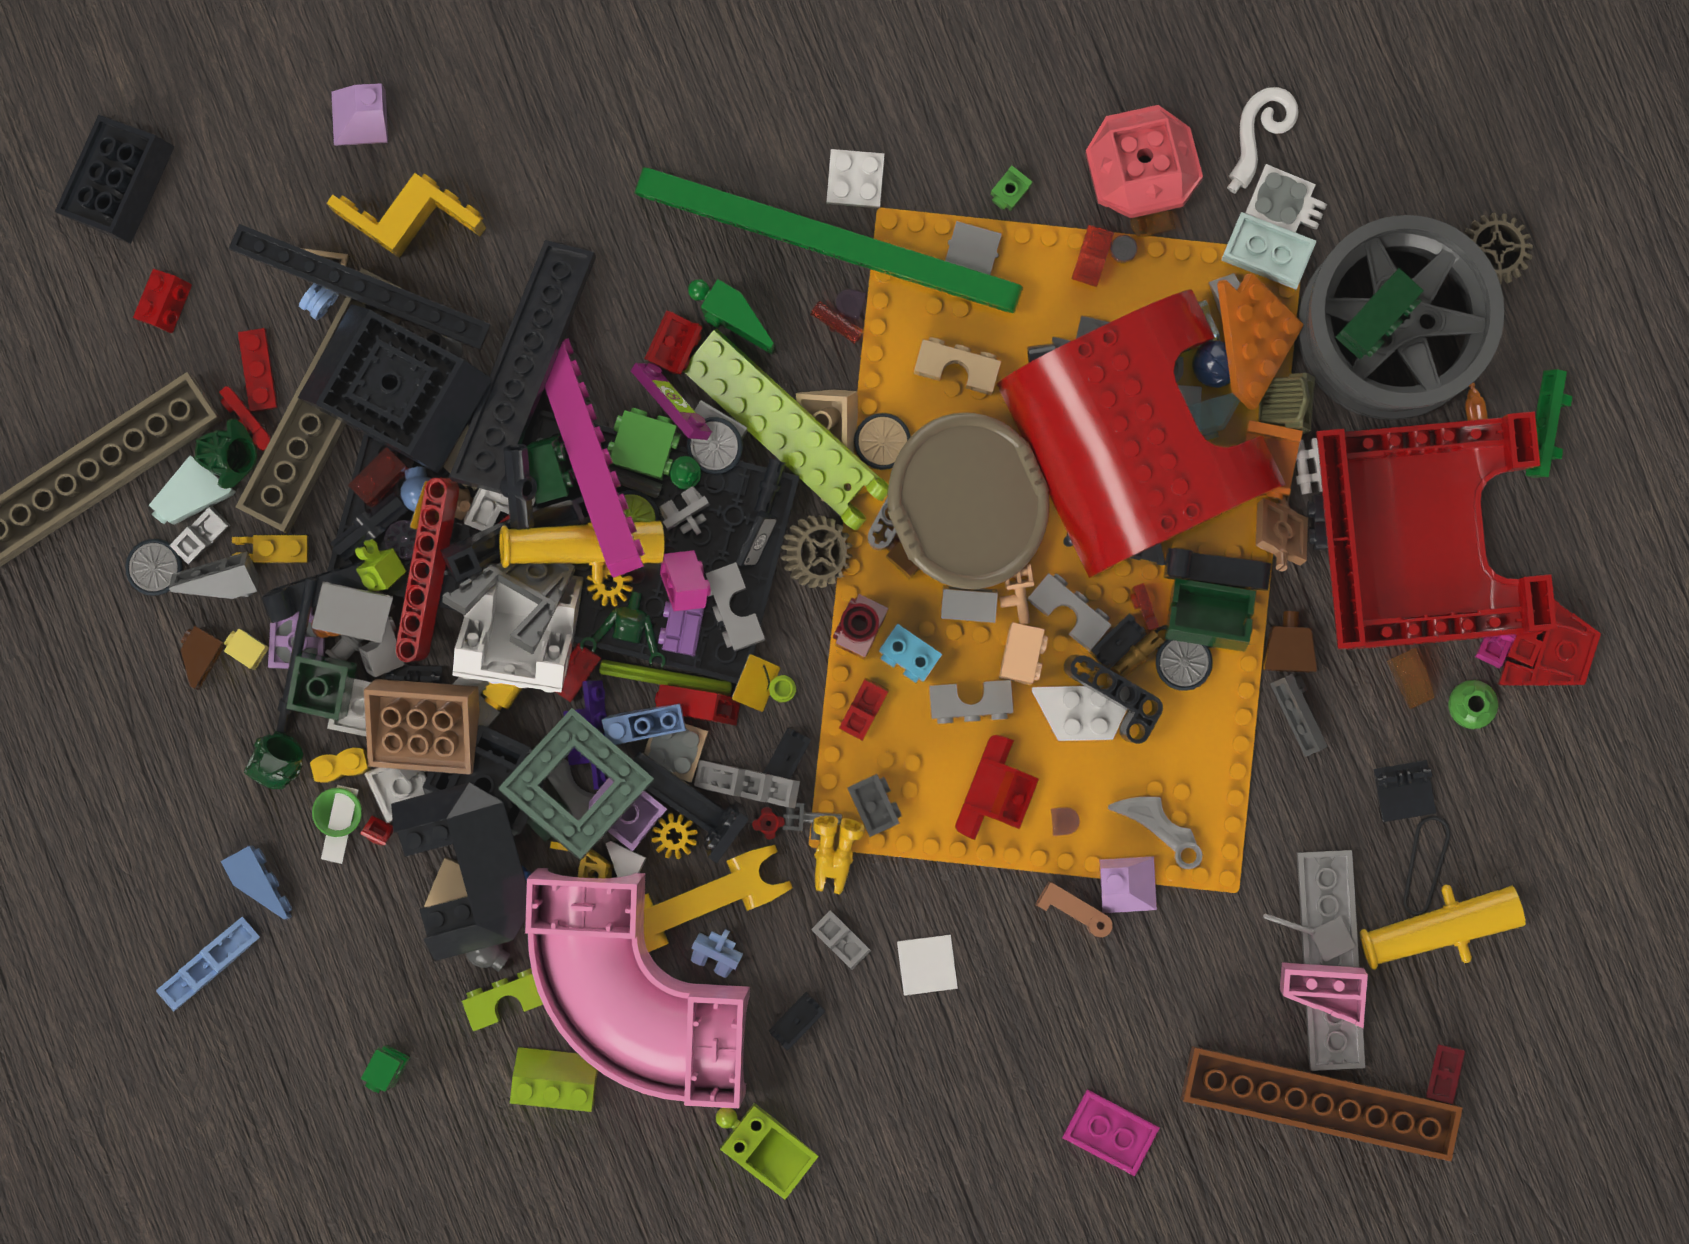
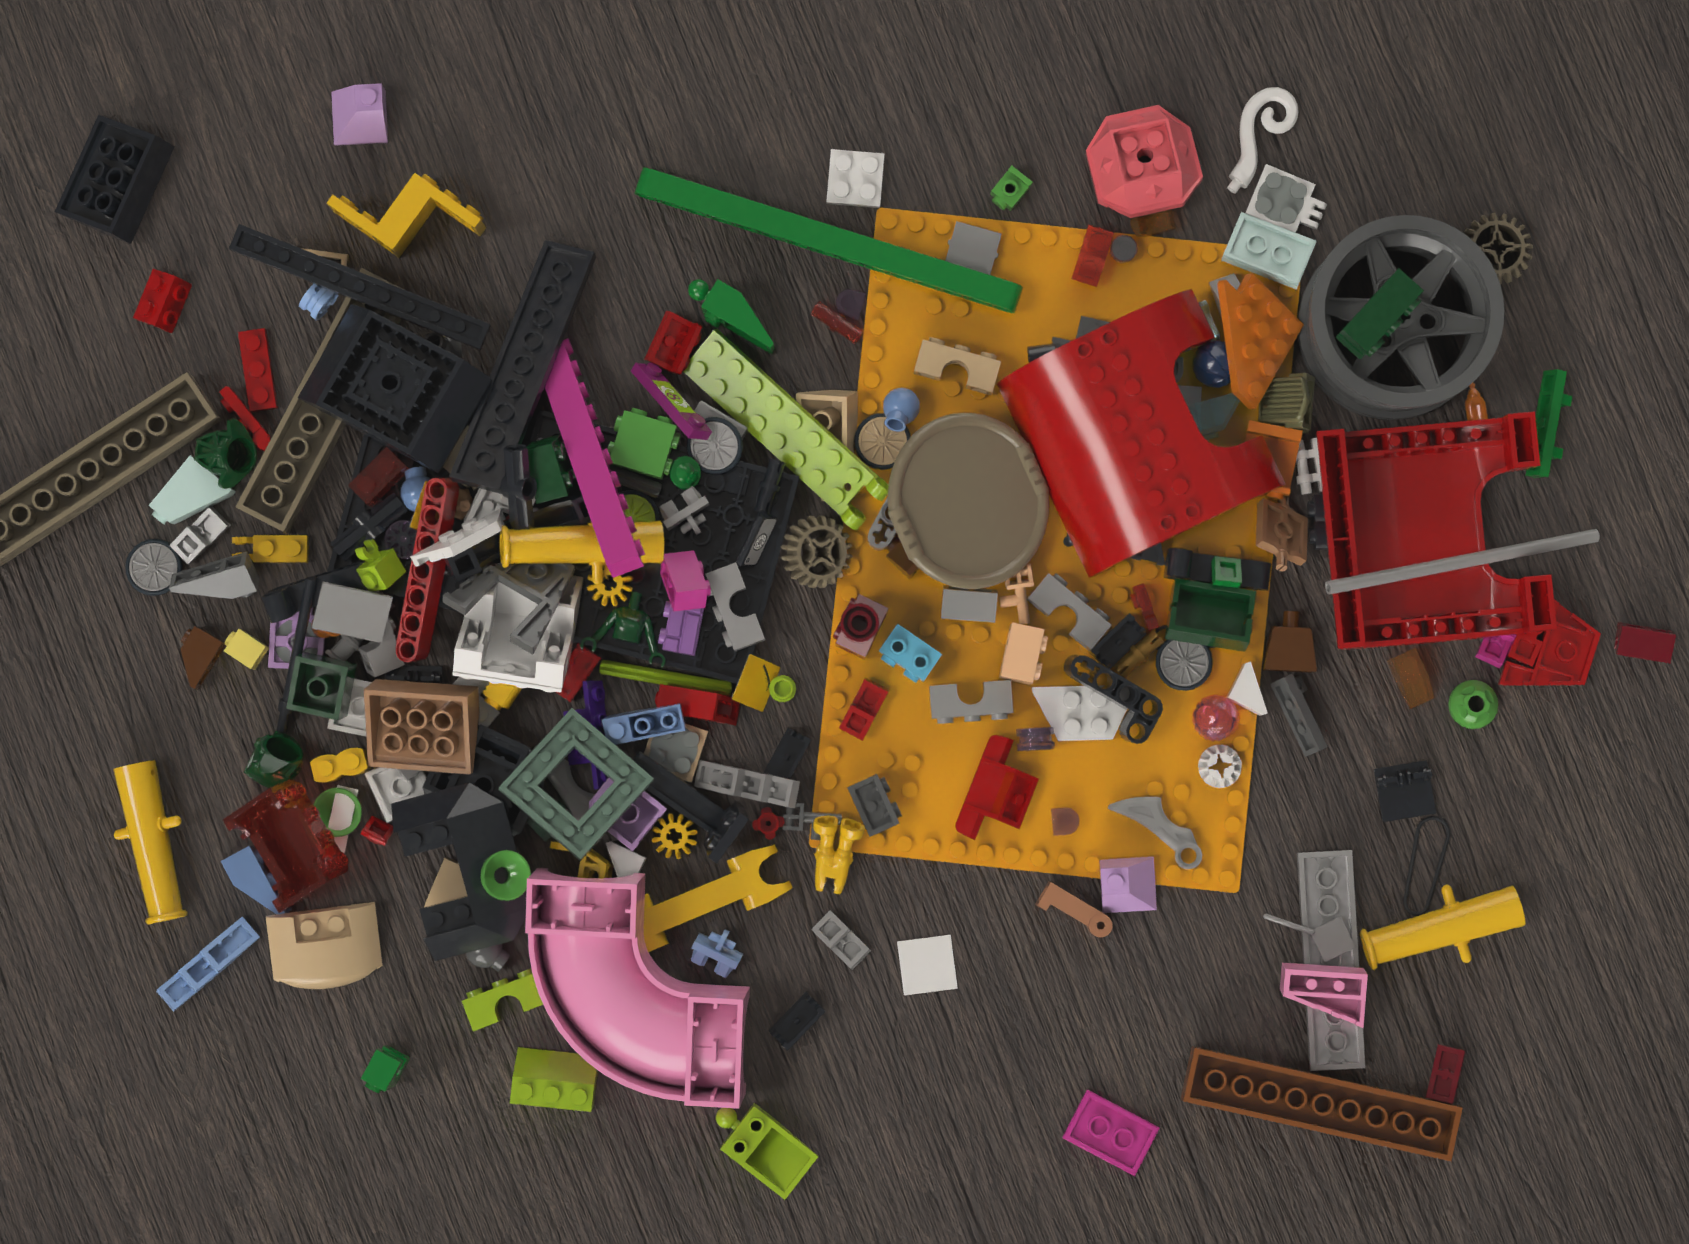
none -> yellow piece [113,760,188,924]
none -> clear red windscreen [223,780,349,913]
none -> tan slope [266,902,383,989]
none -> white wing [410,509,506,566]
none -> bright green piece [481,850,531,901]
none -> medium blue piece [883,388,920,432]
none -> wheel [1016,727,1055,751]
none -> clear pink hair [1192,694,1240,742]
none -> white gear [1198,745,1242,788]
none -> green plate [1212,556,1242,588]
none -> white slope [1225,662,1268,716]
none -> light grey piece [1325,529,1600,595]
none -> dark red hinge [1614,622,1676,664]

